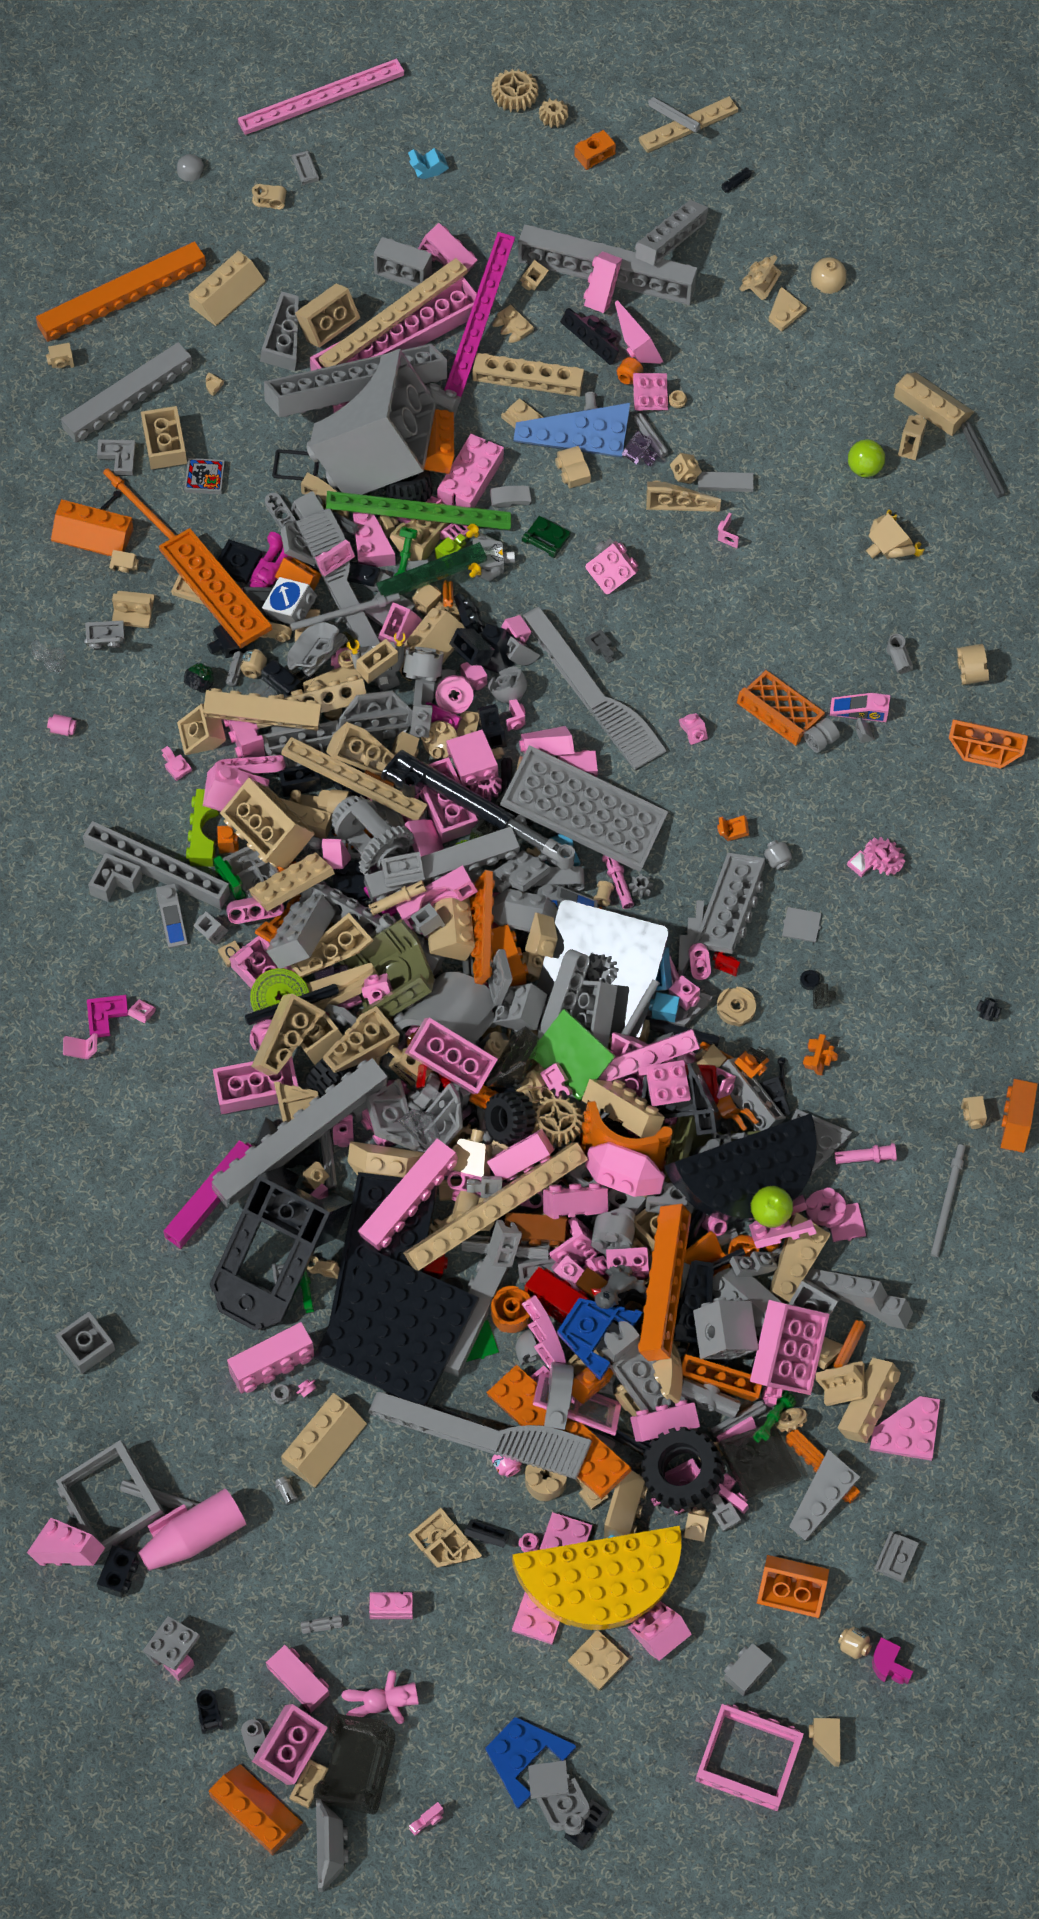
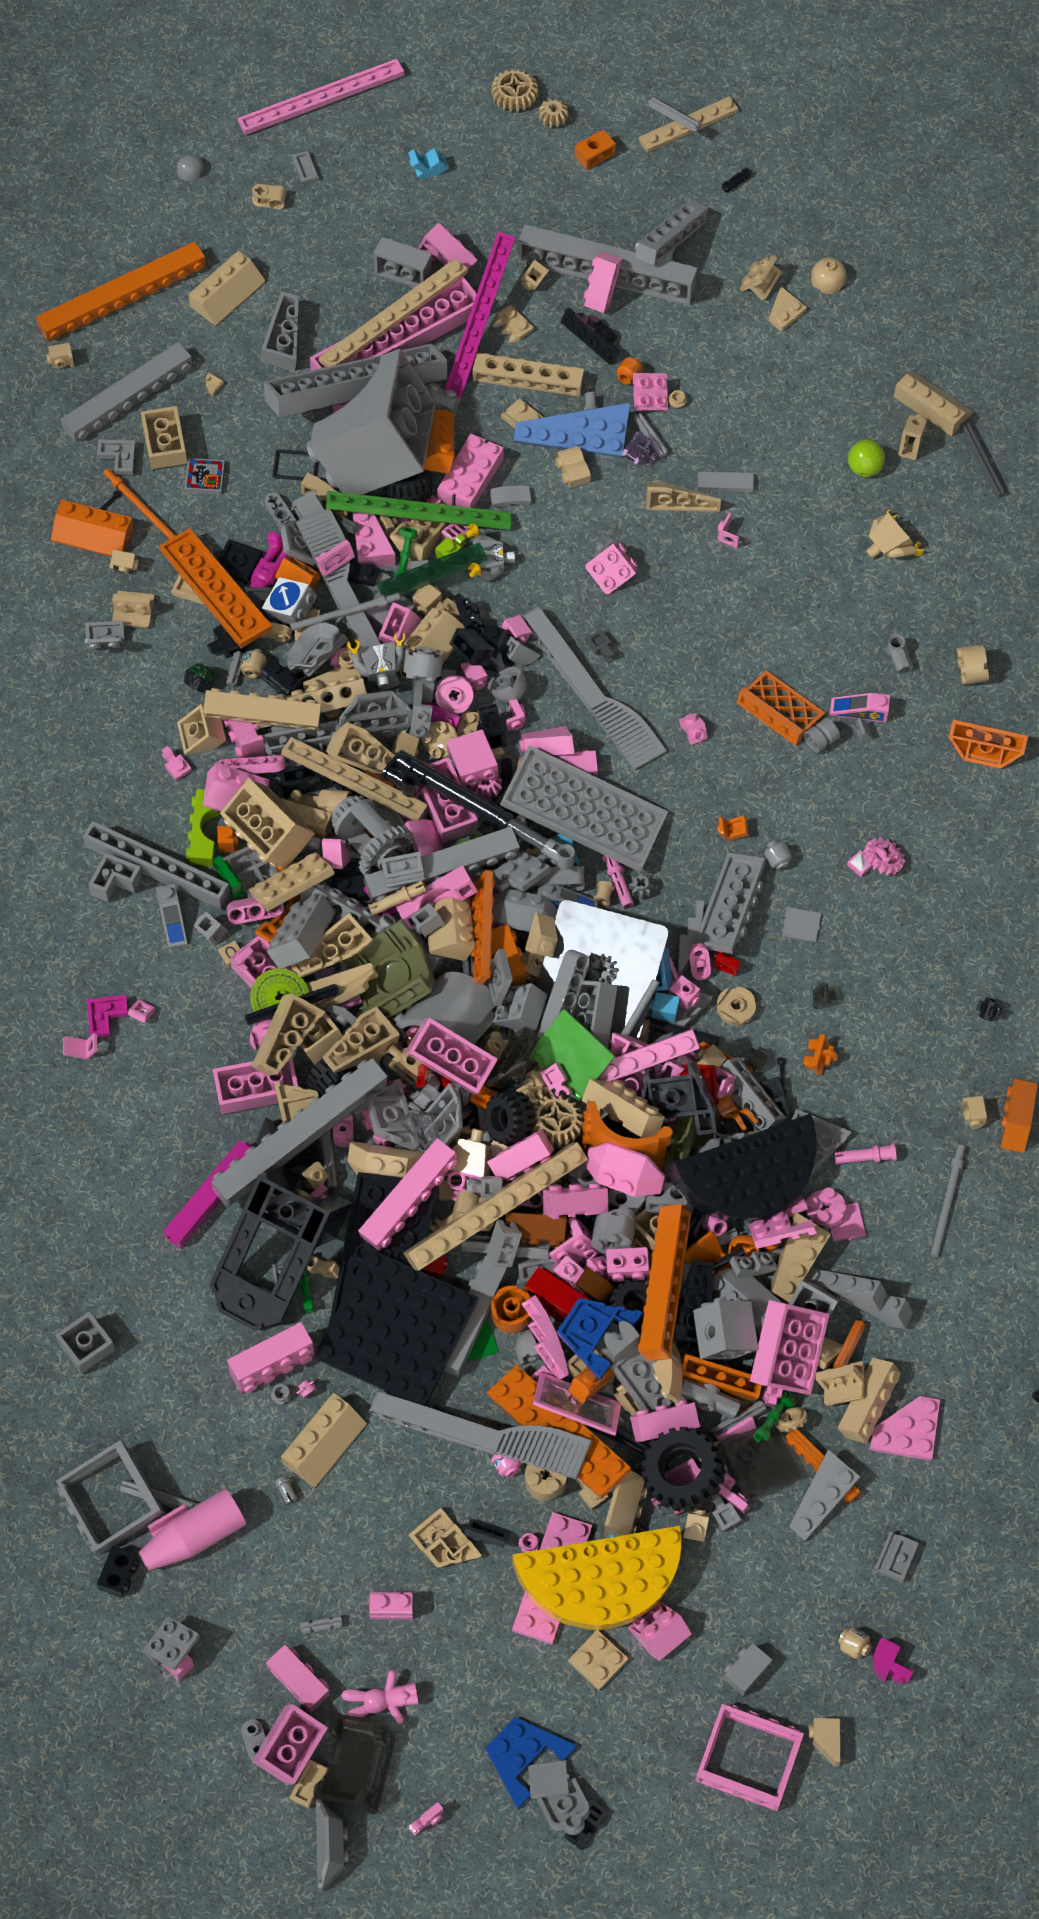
bright pink wedge [27,1518,105,1566] -> none
bright pink brick [47,714,77,736] -> none
black piece [196,1689,223,1734] -> none
orange slope [209,1764,303,1856] -> none
tan brick [295,283,360,348] -> none
tan brick [356,639,398,684] -> none
bright pink brick [362,973,393,1004] -> none
orange axle [443,580,454,608] -> none
dark green plate [522,516,571,558] -> none
light grey arch [544,1362,573,1430] -> none
dark grey animal [591,1265,646,1309] -> none
bright pink wedge [615,300,663,364] -> none
bright pink bracket [638,1060,691,1106] -> none
tan brick [670,453,702,484] -> none
orange bracket [734,1051,769,1079] -> none
lime piece [751,1186,793,1228] -> none
orange slope [757,1555,830,1618] -> none
black tile [800,970,820,990] -> none

